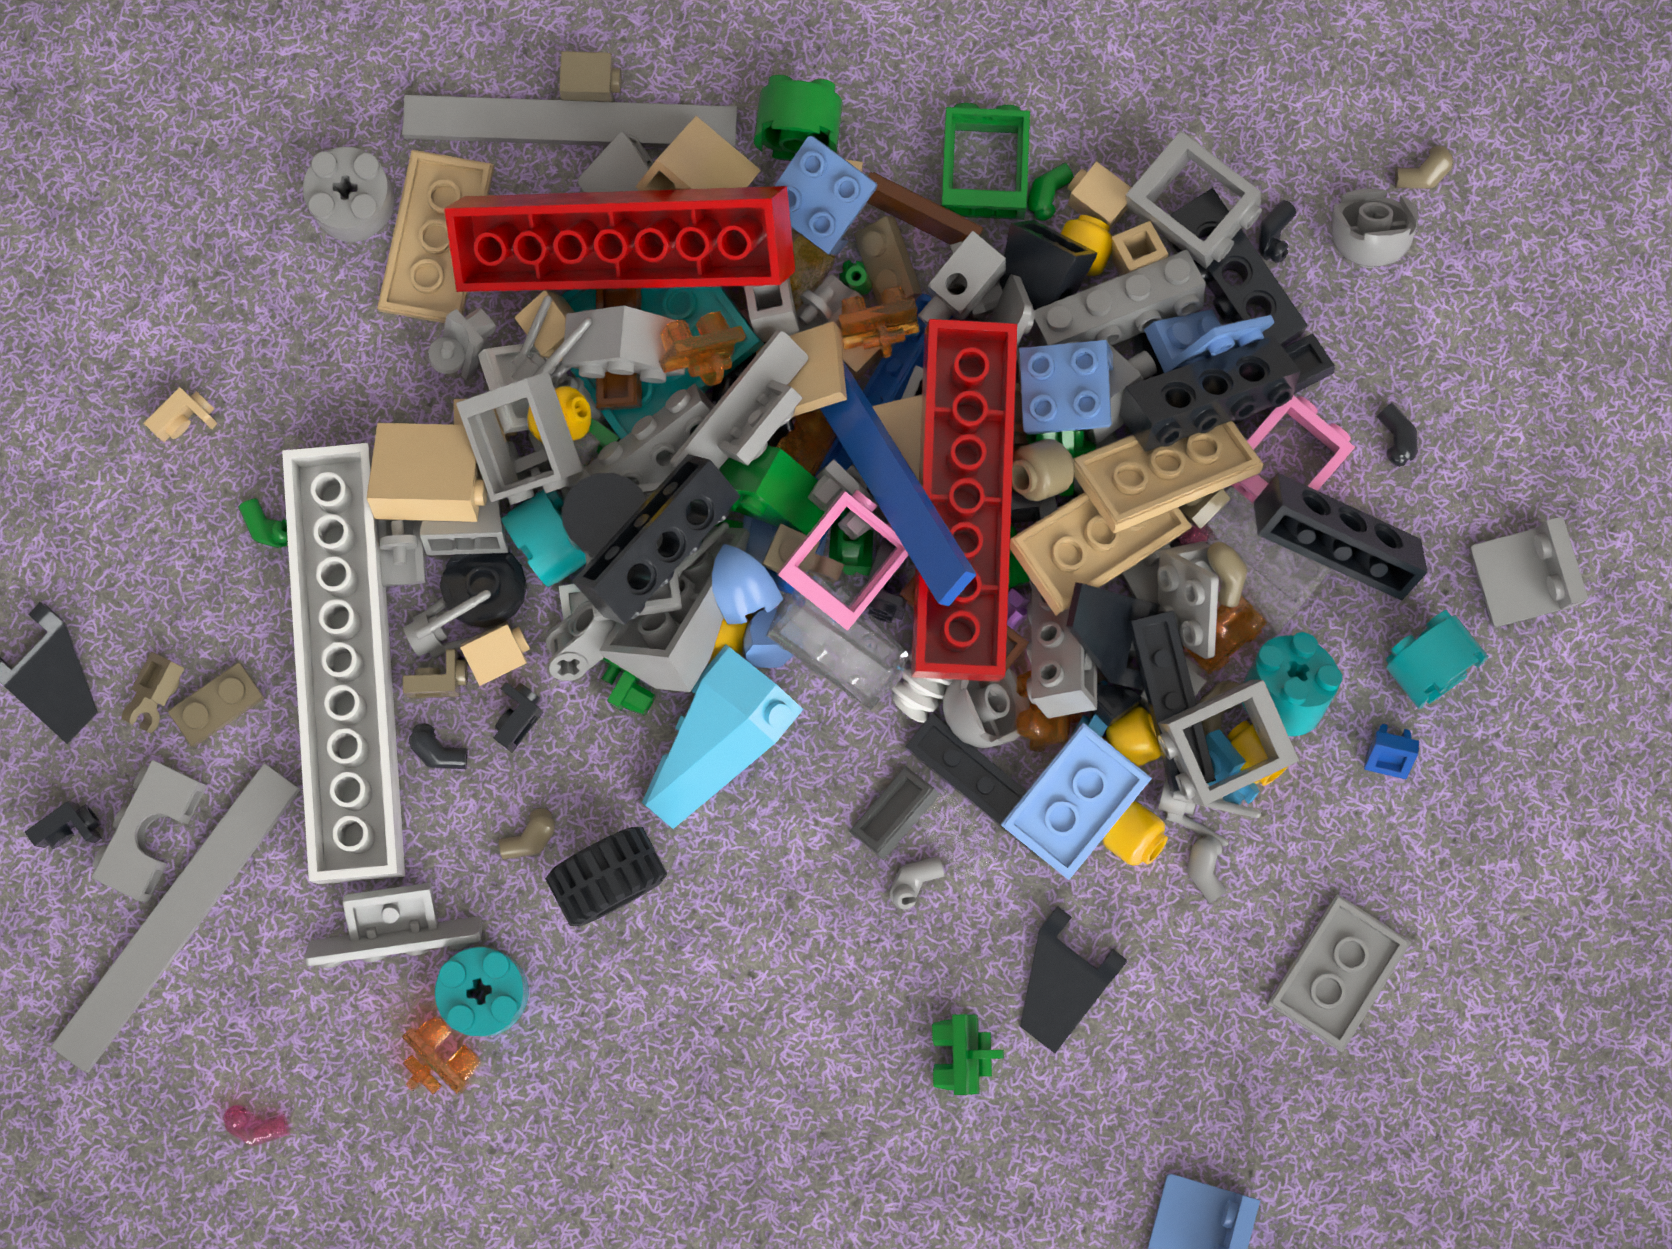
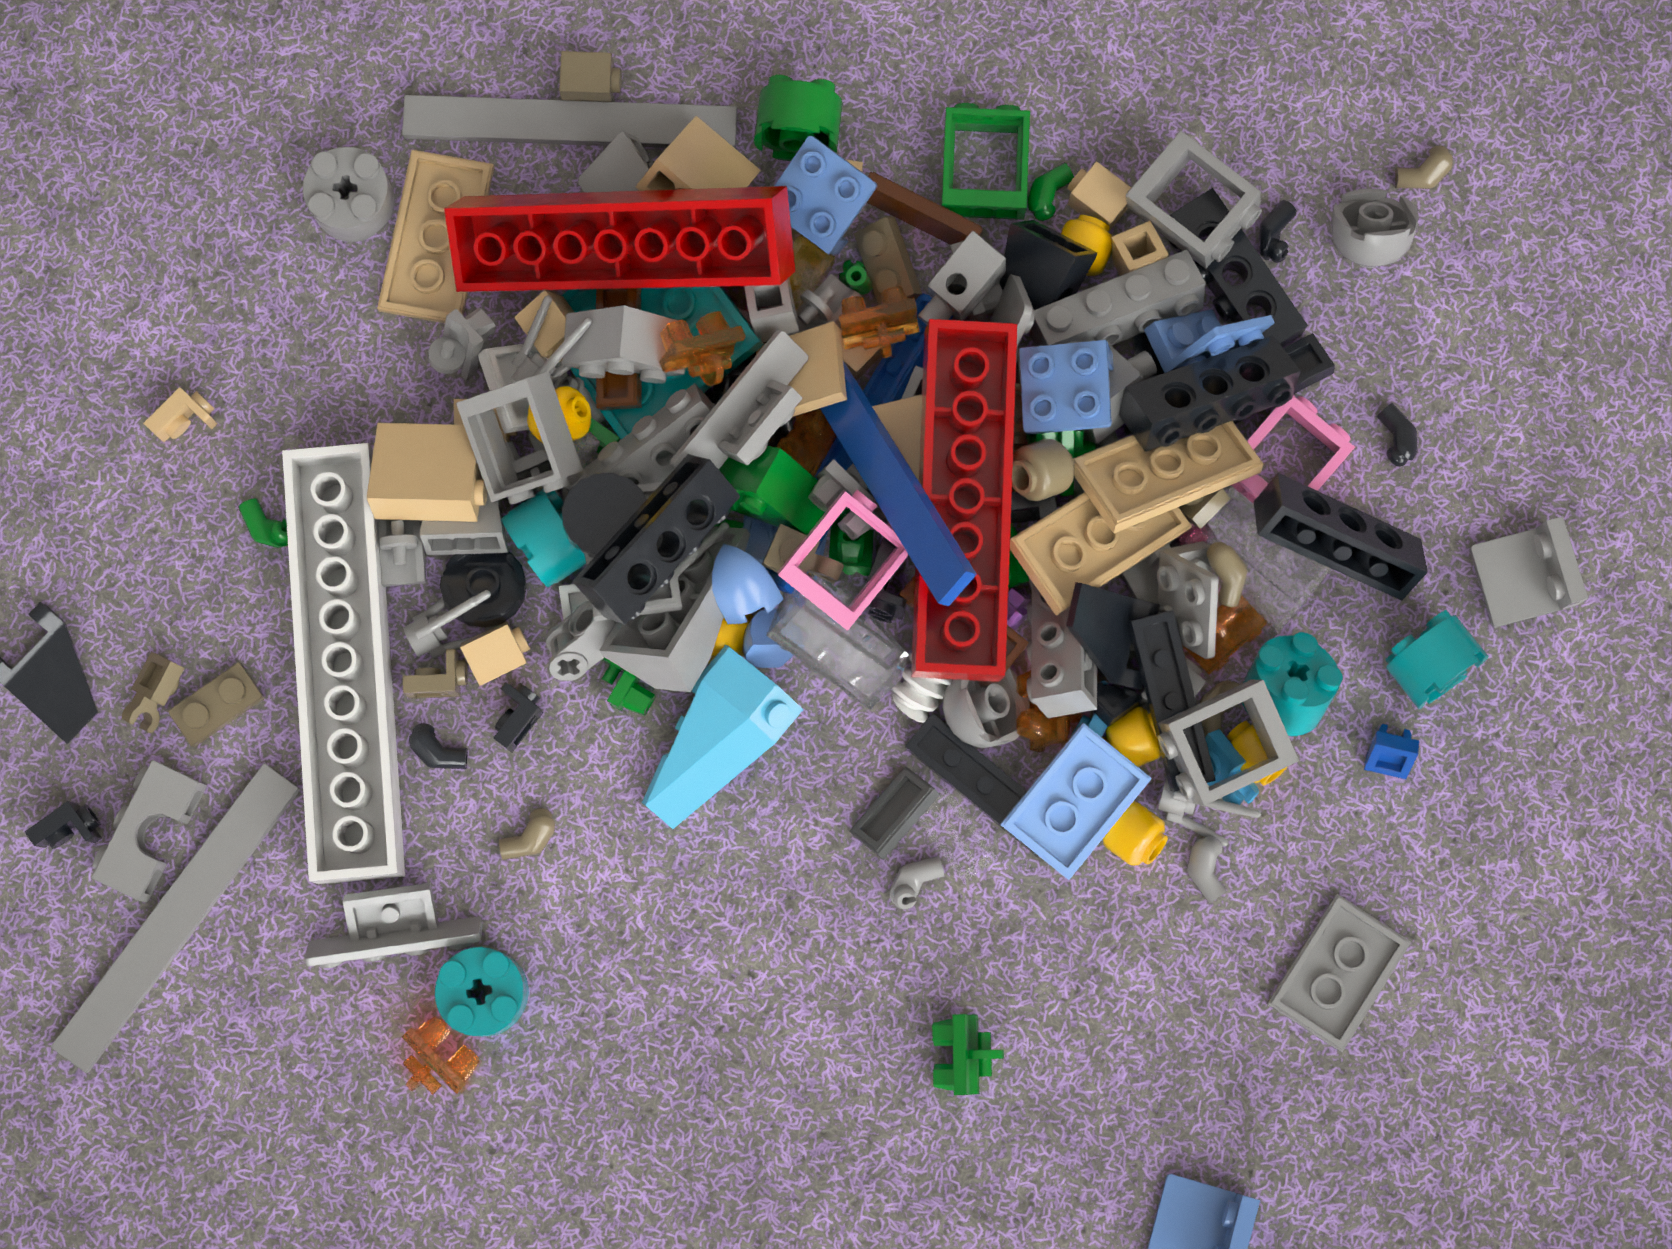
clear pink arm [223,1105,290,1146] -> none
black tyre [545,827,668,926] -> none
black flag [1020,906,1127,1054] -> none

